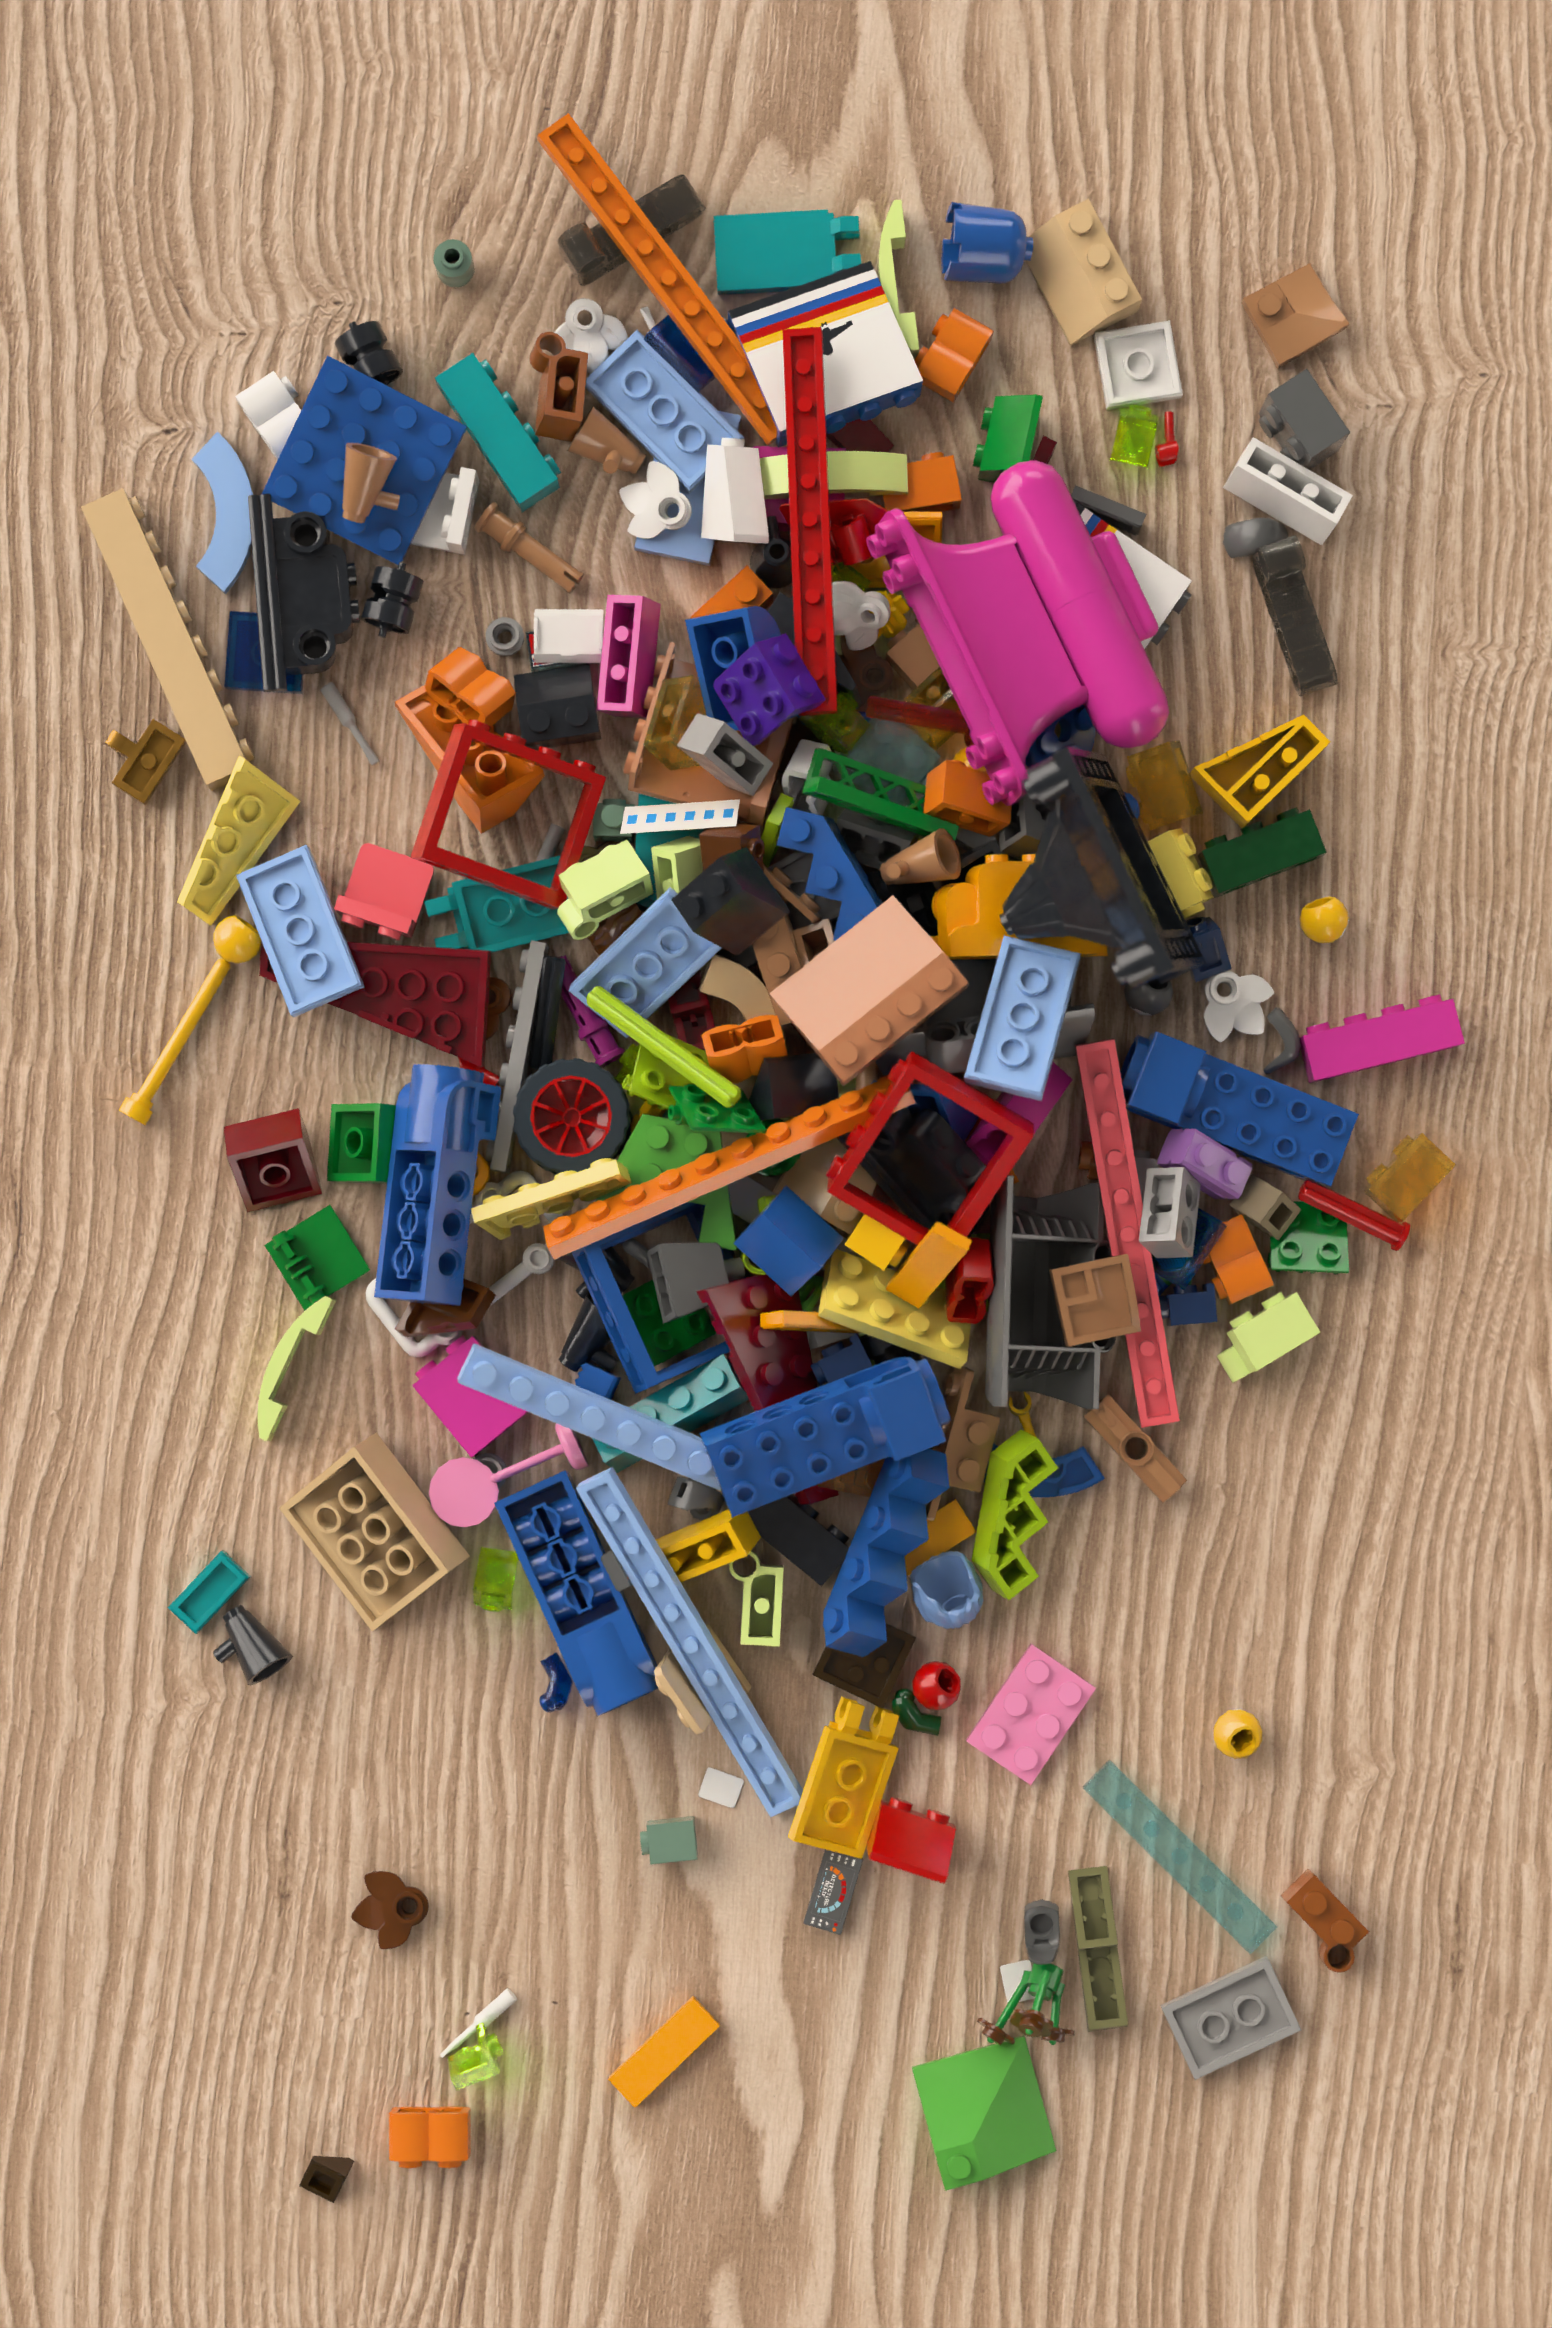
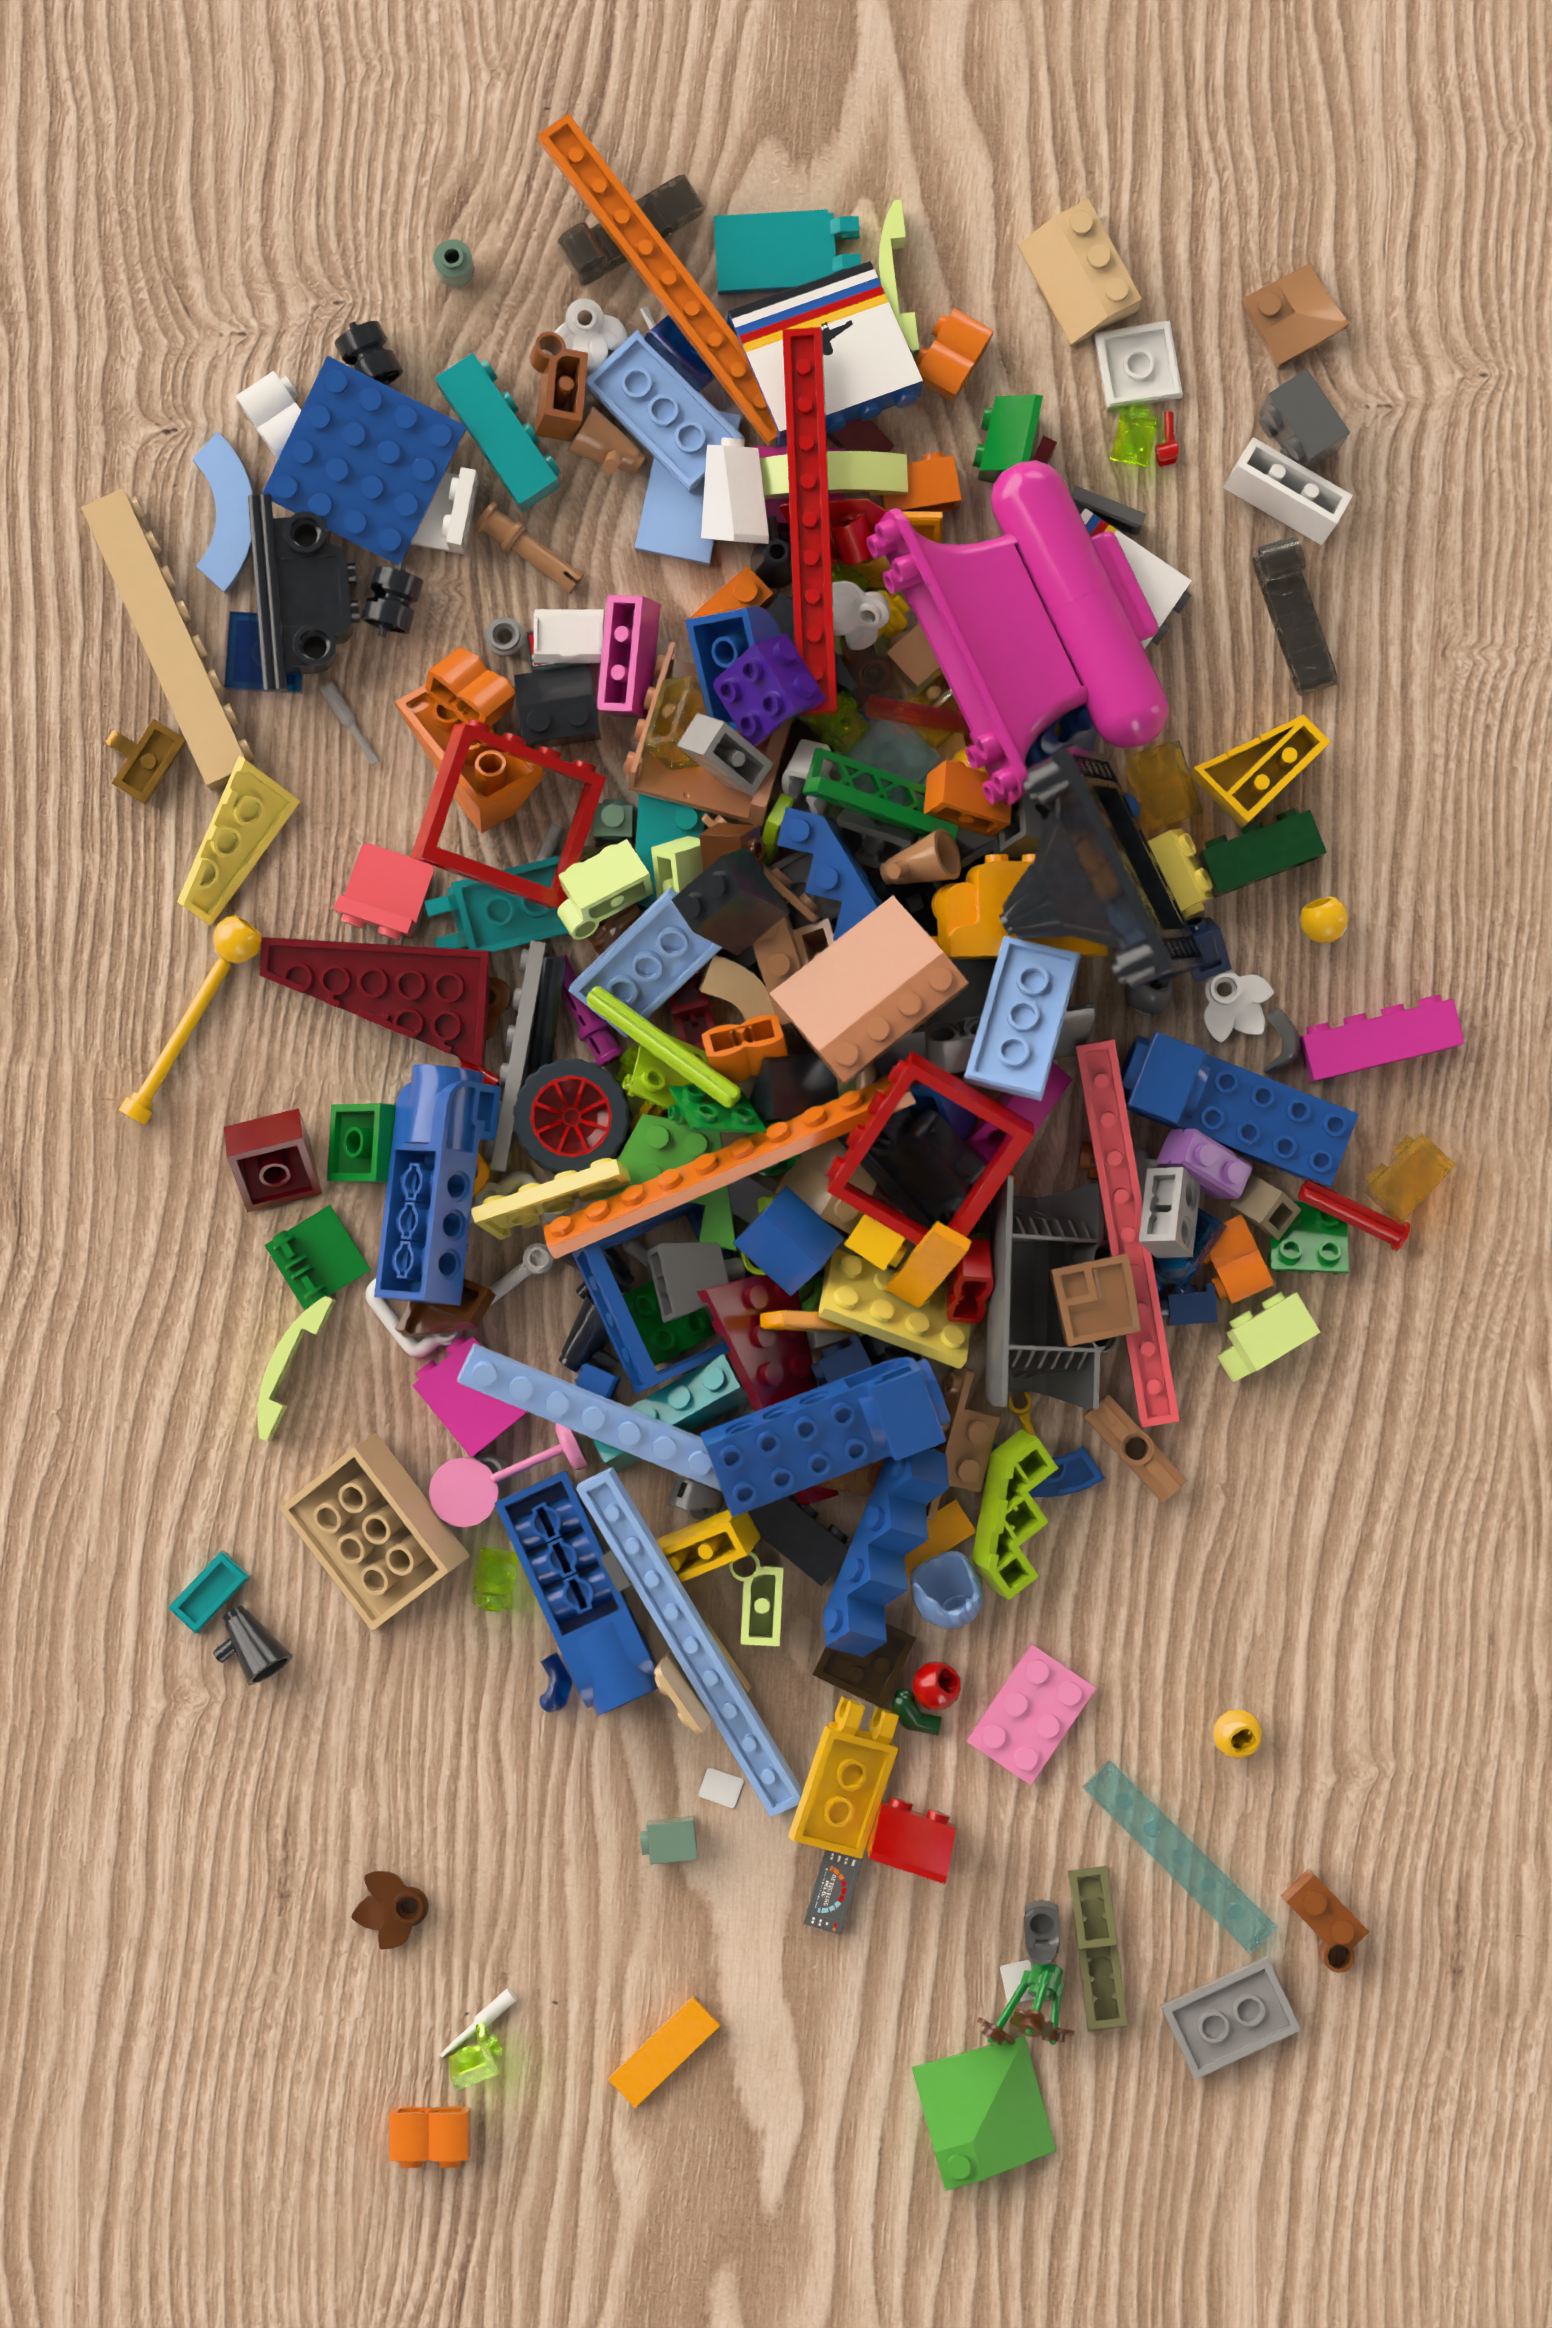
light blue tile [236,845,364,1017] -> none
dark brown slope [299,2156,354,2203] -> none
medium nougat piece [342,443,400,523] -> none
white plate [619,461,692,539] -> none
white sticker [620,799,740,834] -> none
blue cylinder [941,202,1033,284] -> none
dark grey hair [1223,518,1289,558] -> none

